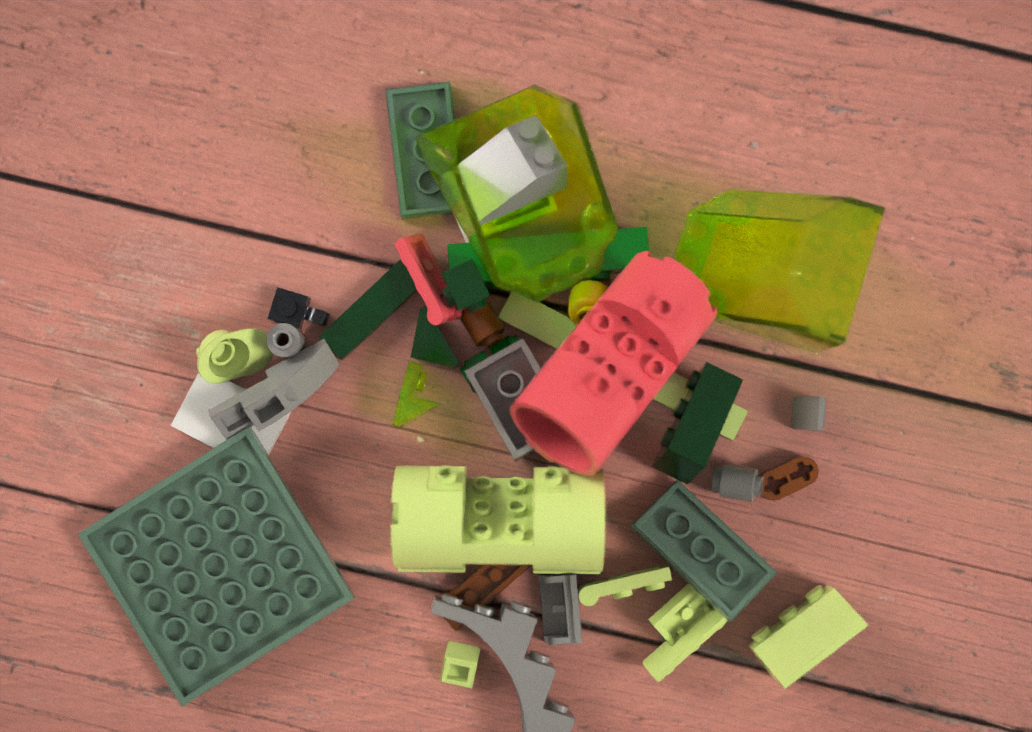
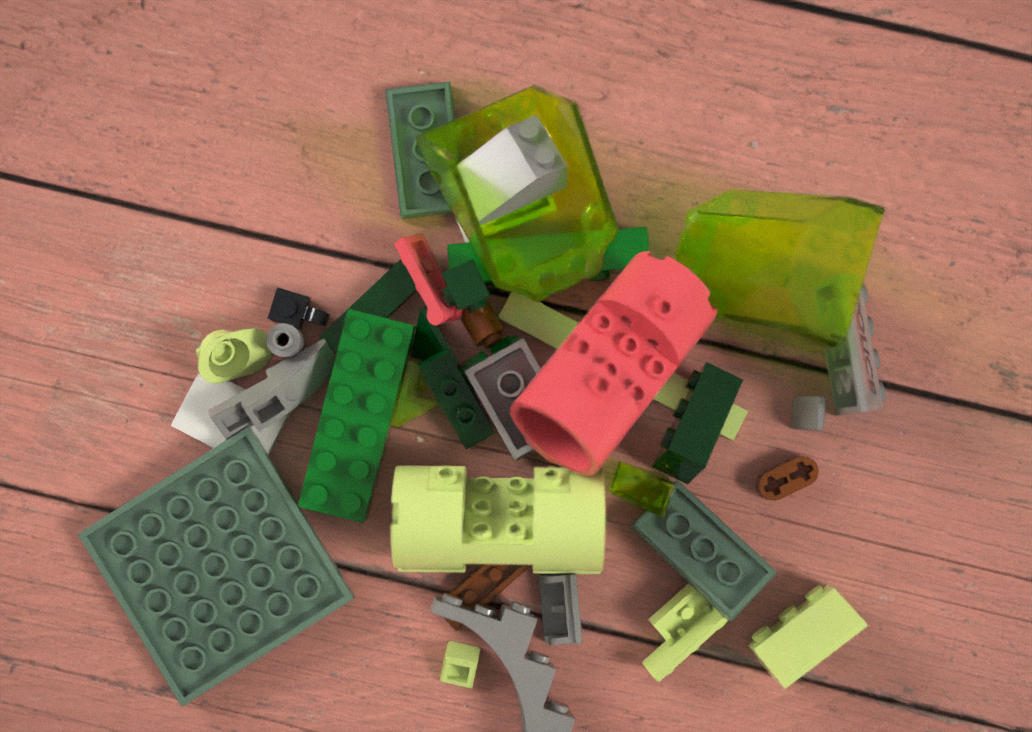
yellow head [568,280,608,325] -> none
yellowish green plate [578,564,672,606] -> none
light grey brick [712,464,763,502] -> none
none -> green brick [298,309,416,523]
none -> dark green plate [418,348,495,449]
none -> clear neon green slope [609,461,675,517]
none -> light grey slope [813,272,886,416]

